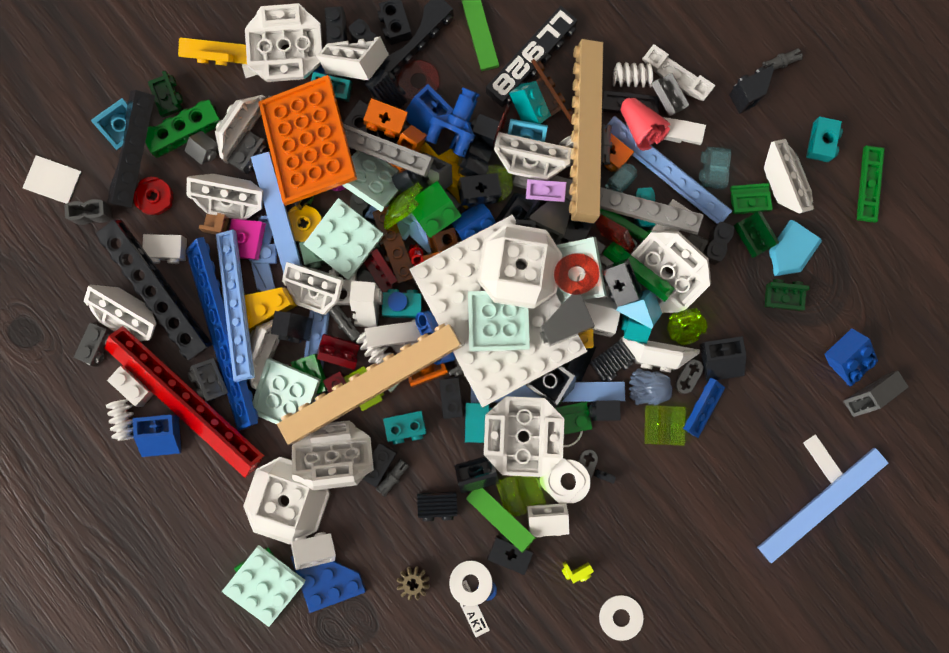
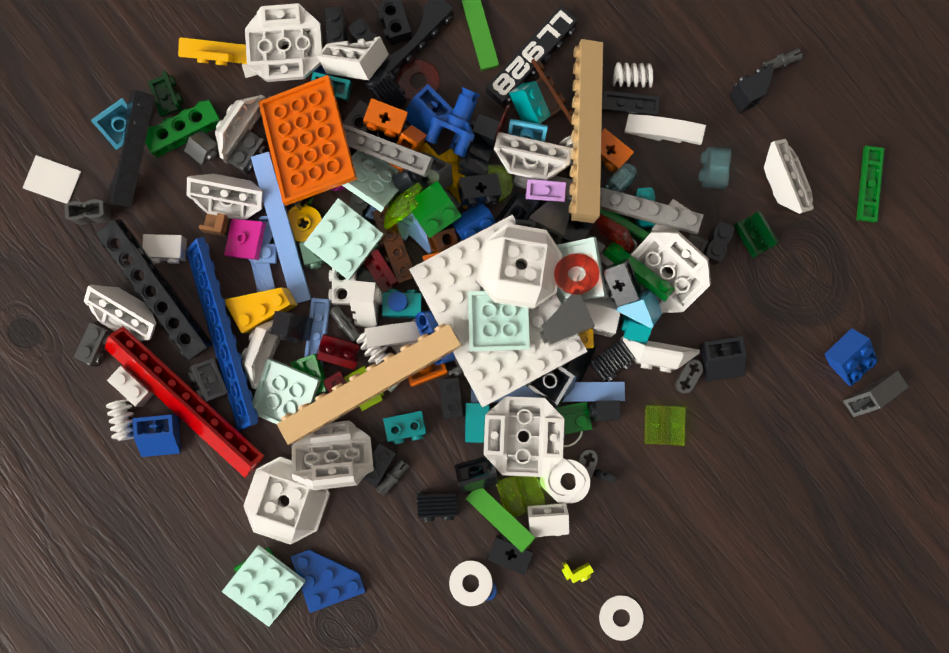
red plate [133,177,173,215] -> none
light blue tile [216,229,255,382] -> none
white wedge [282,262,344,315] -> none
white brick [291,532,336,570] -> none
dark tan gear [397,566,430,601] -> none
red axle [408,243,424,266] -> none
white sticker [460,580,490,637] -> none
dark grey pin [601,124,612,165] -> none
light blue tile [605,116,732,224] -> none
coral cone [620,98,670,151] -> none
sand blue hair [629,368,672,405] -> none
white slope [642,44,715,101] -> none
bracket [651,73,690,116] -> none
clear neon green plate [667,308,707,345] -> none
blue plate [683,378,725,438] -> none
green plate [730,183,772,214] -> none
light blue tile [757,448,888,563] -> none
dark green bracket [764,279,810,311] -> none
medium azure tile [769,220,822,277] -> none
white sticker [803,434,843,483] -> none
teal brick [806,116,843,162] -> none

